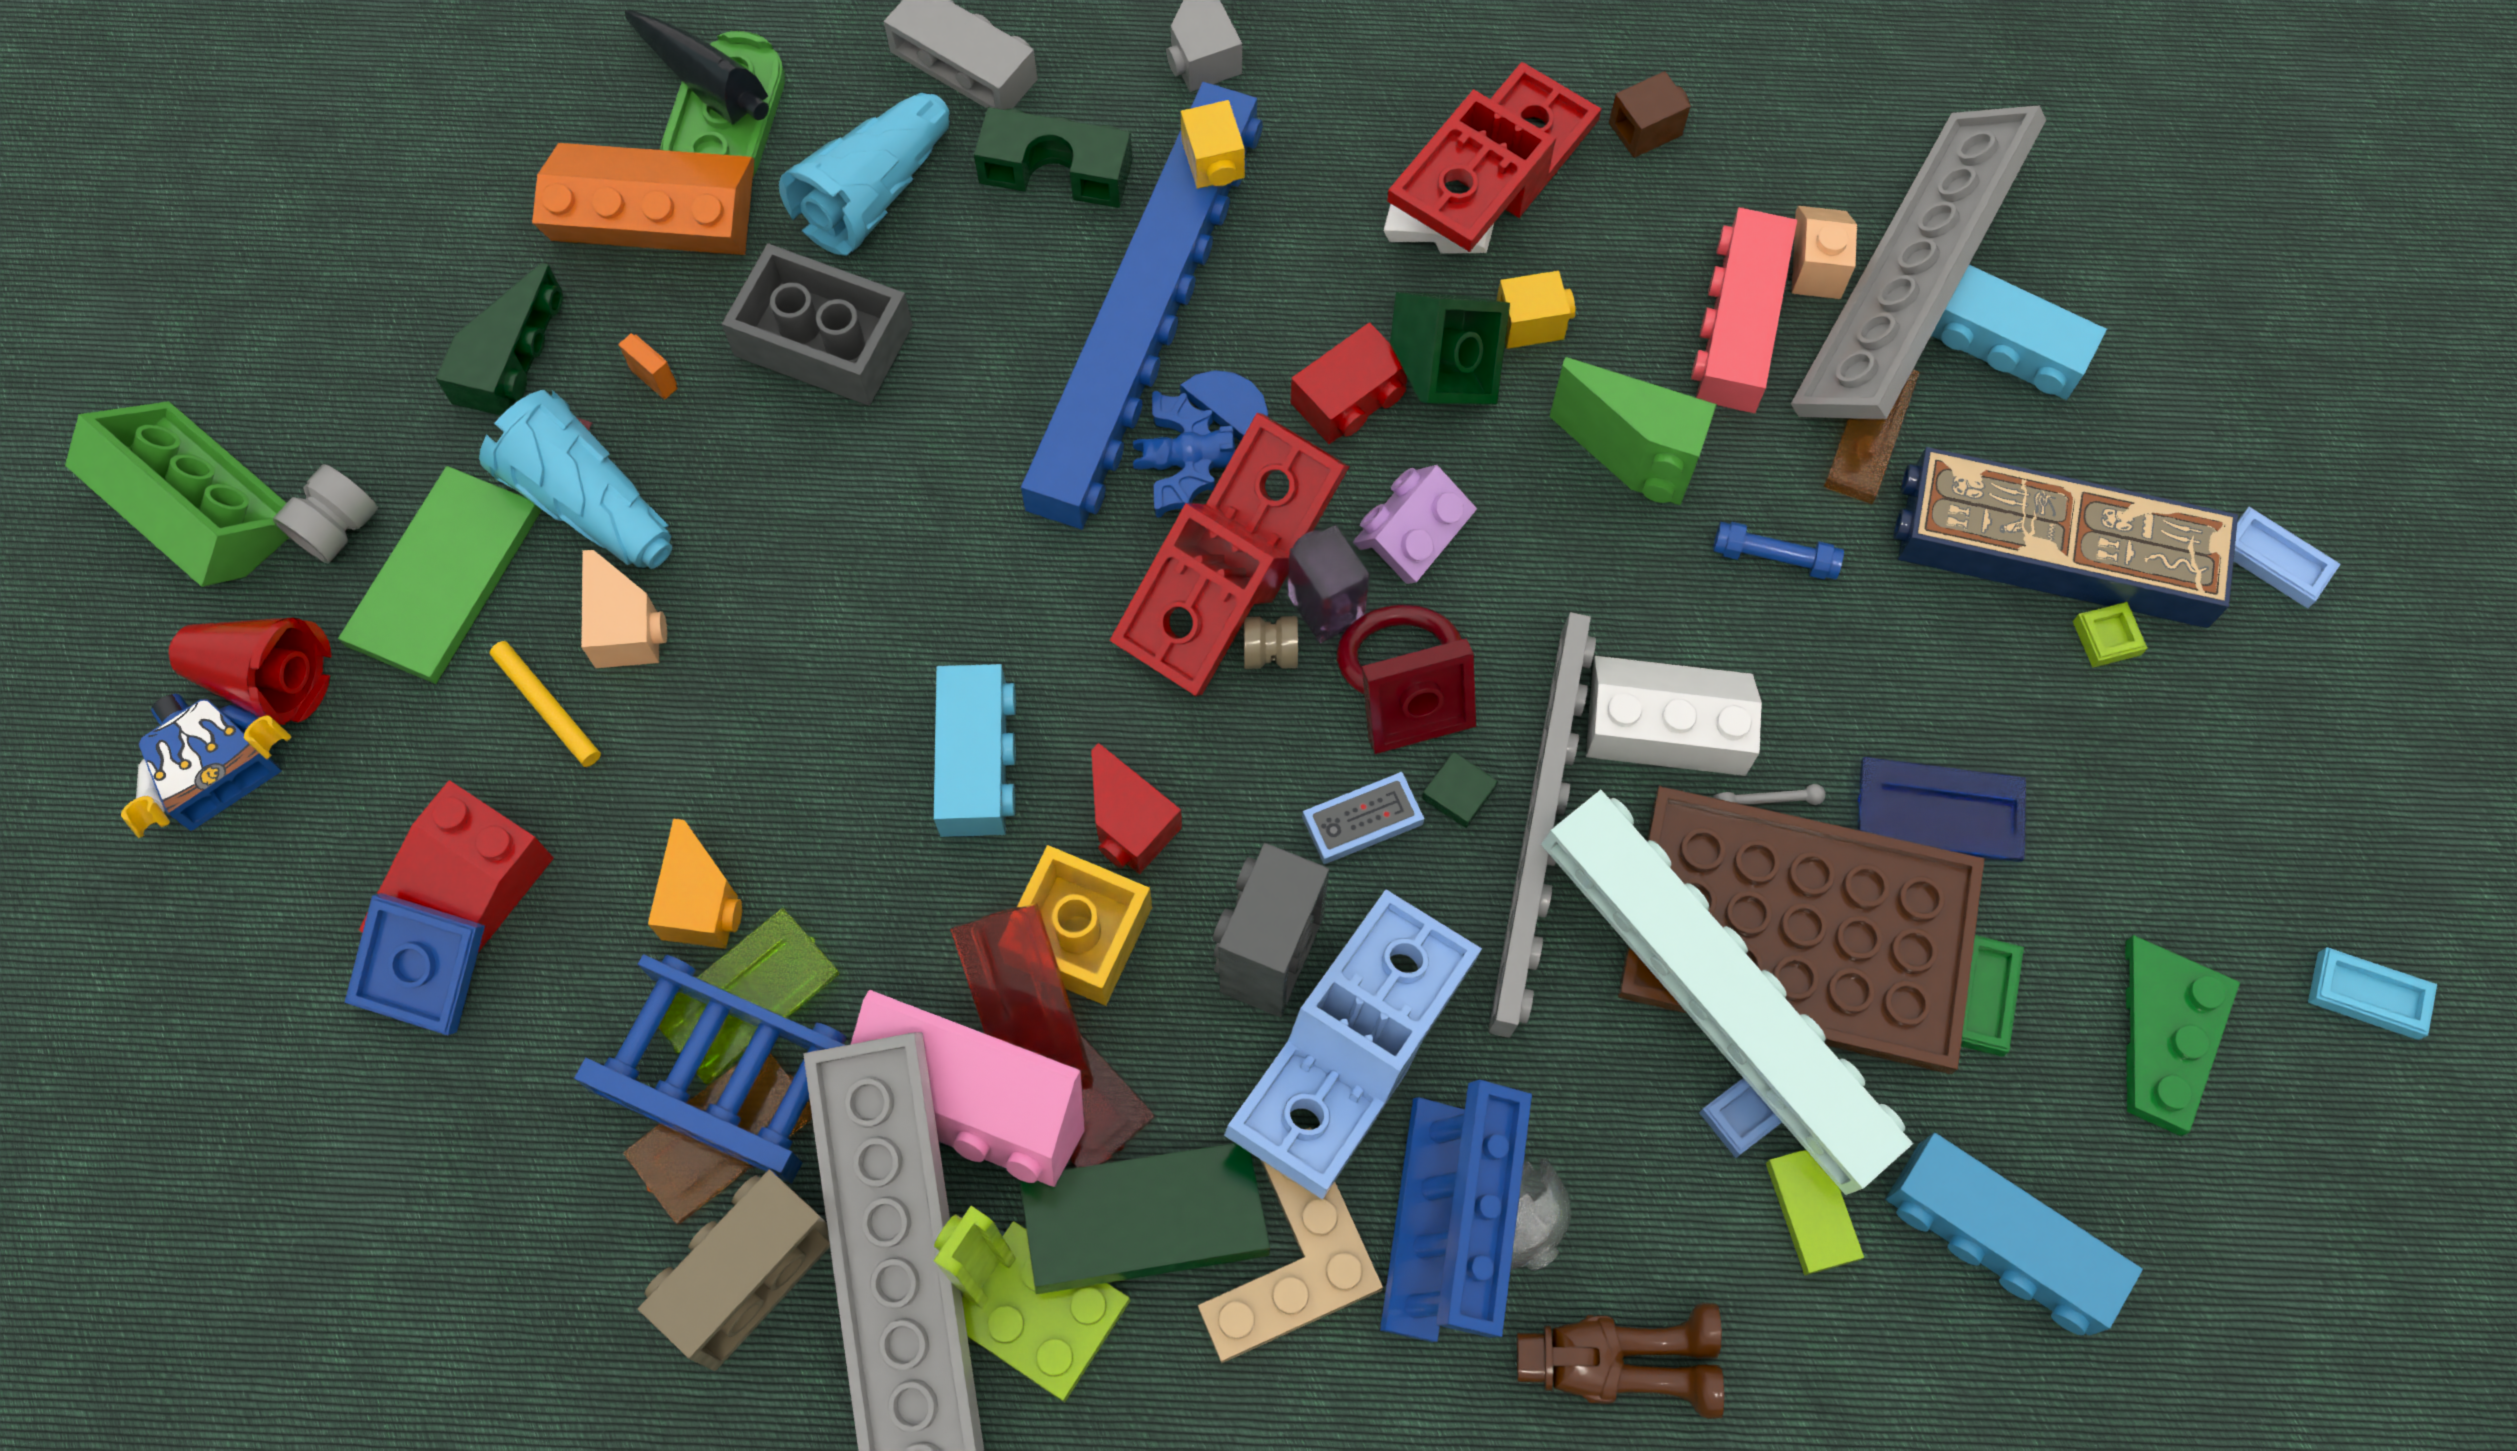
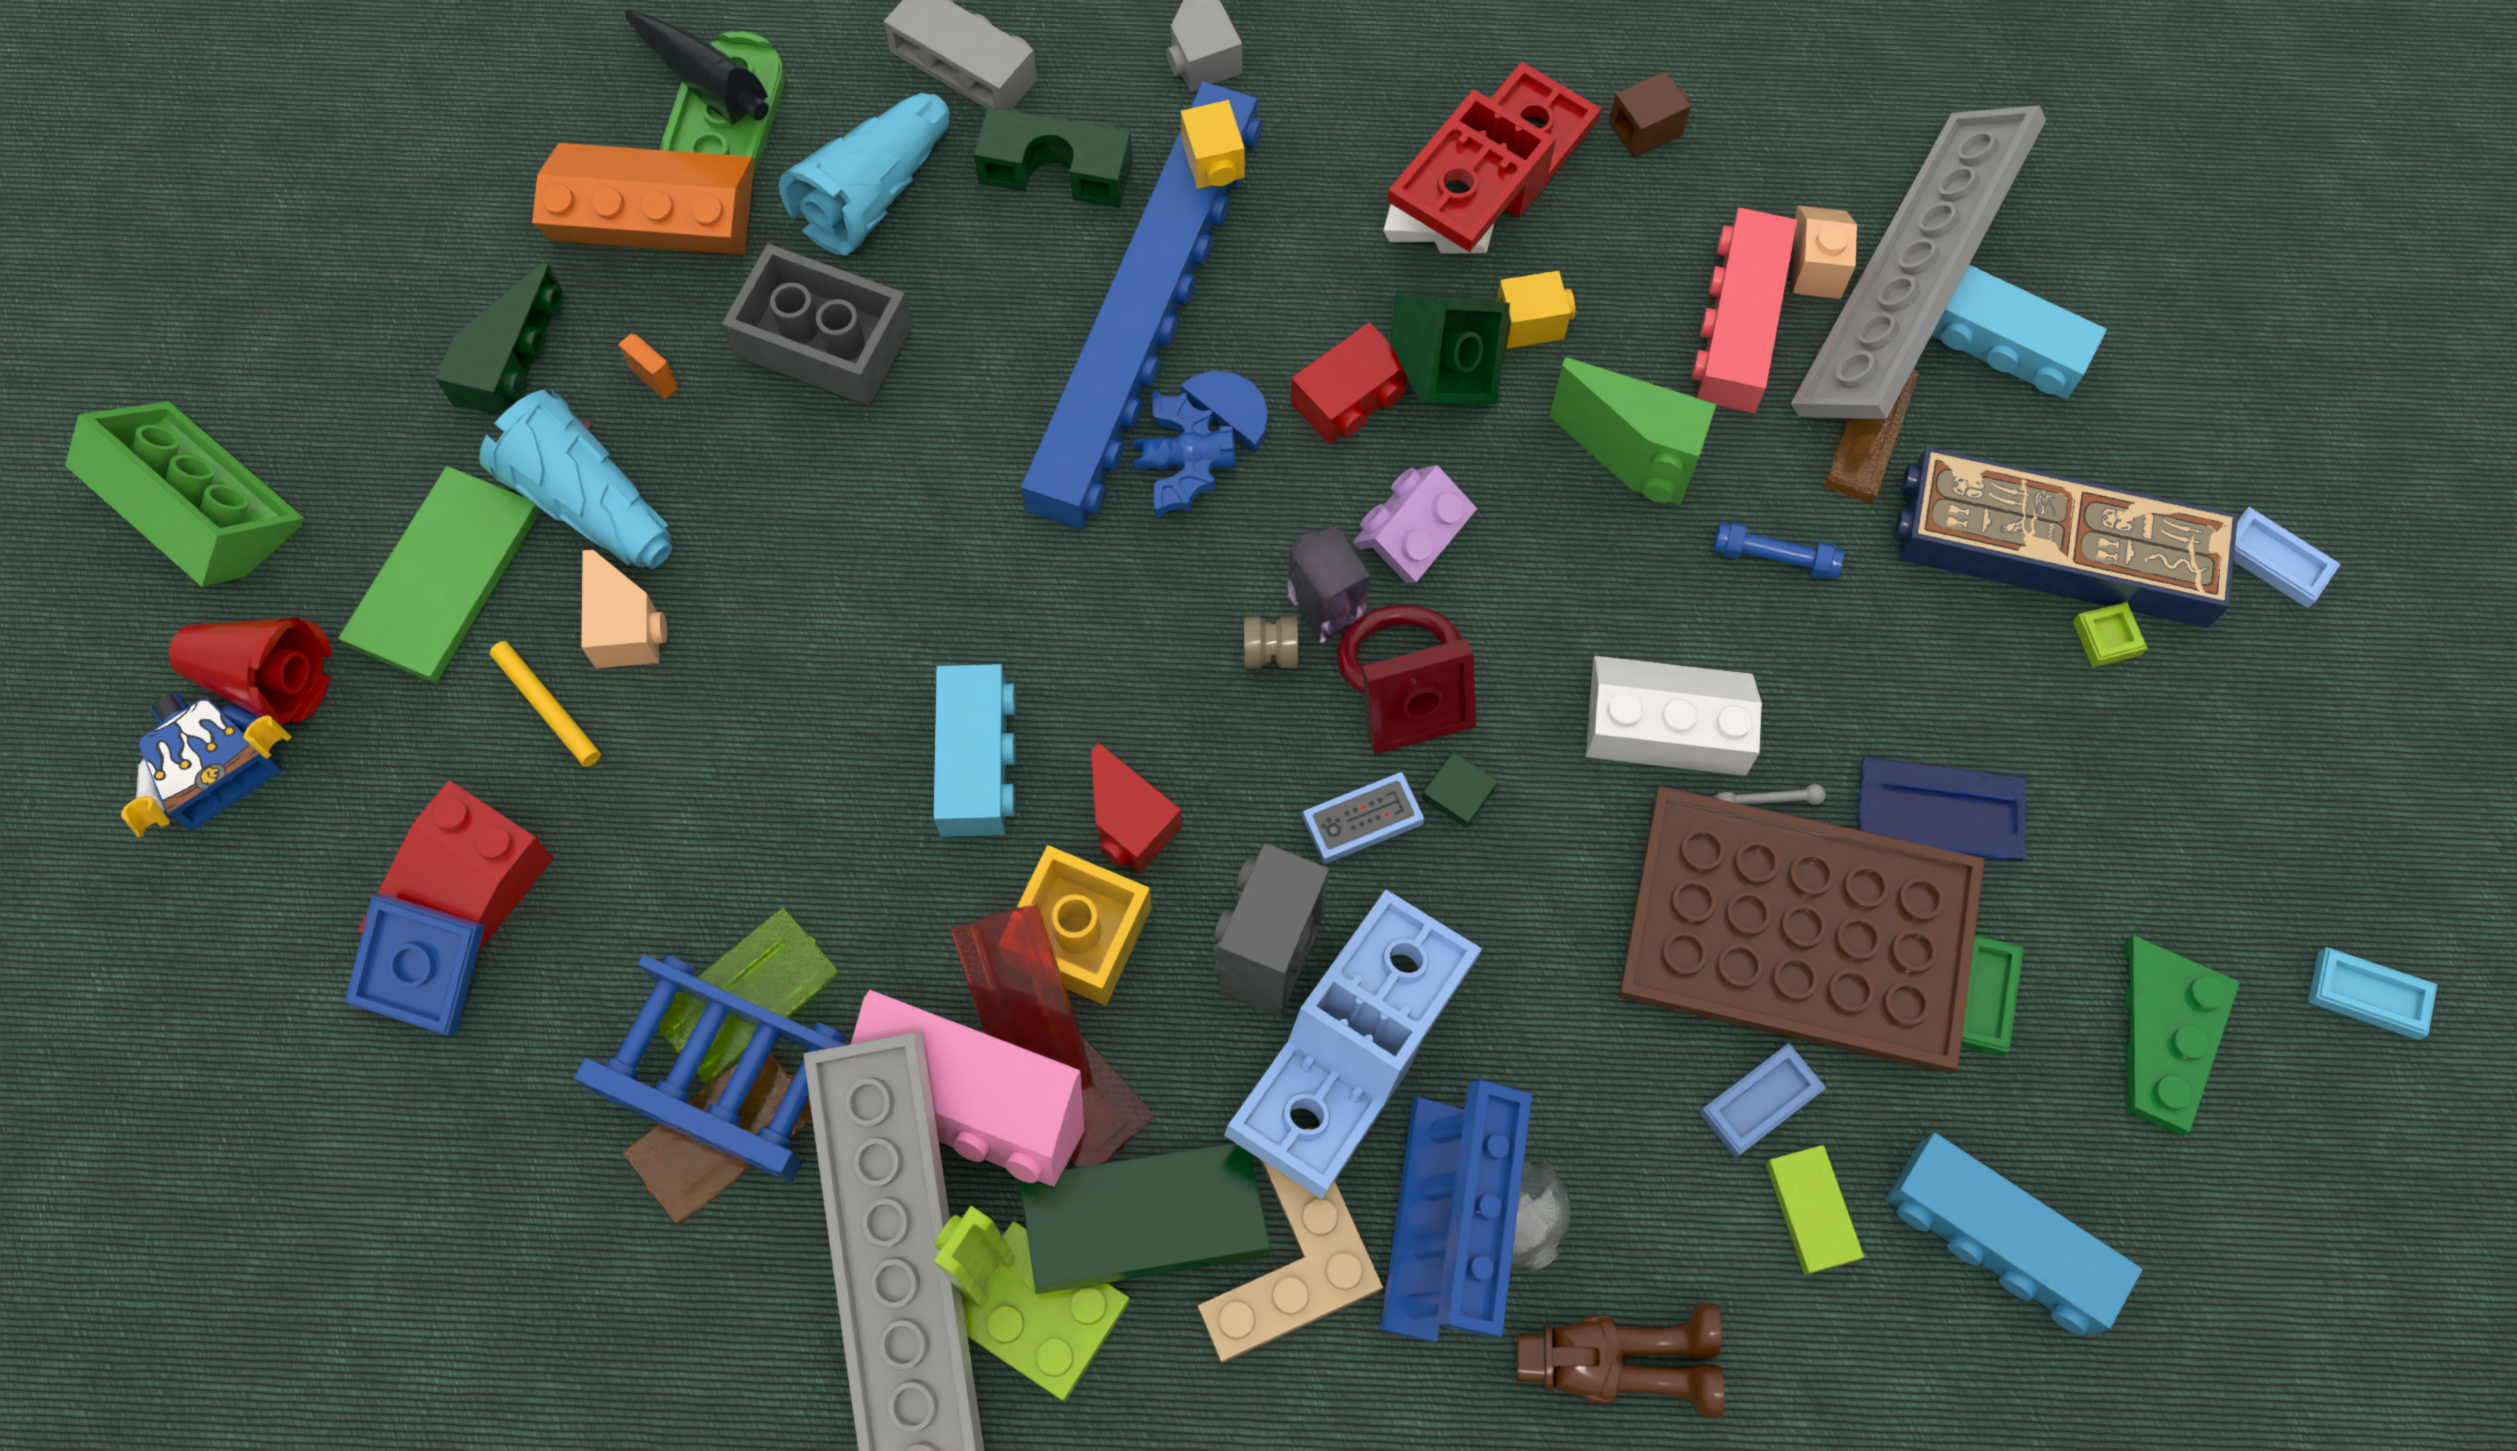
light grey wheel [272,464,378,564] -> none
dark tan brick [637,1169,830,1371] -> none
light orange slope [648,819,742,949] -> none
red bracket [1109,413,1350,696] -> none
light grey plate [1488,612,1596,1038] -> none
light aqua brick [1541,790,1913,1195] -> none

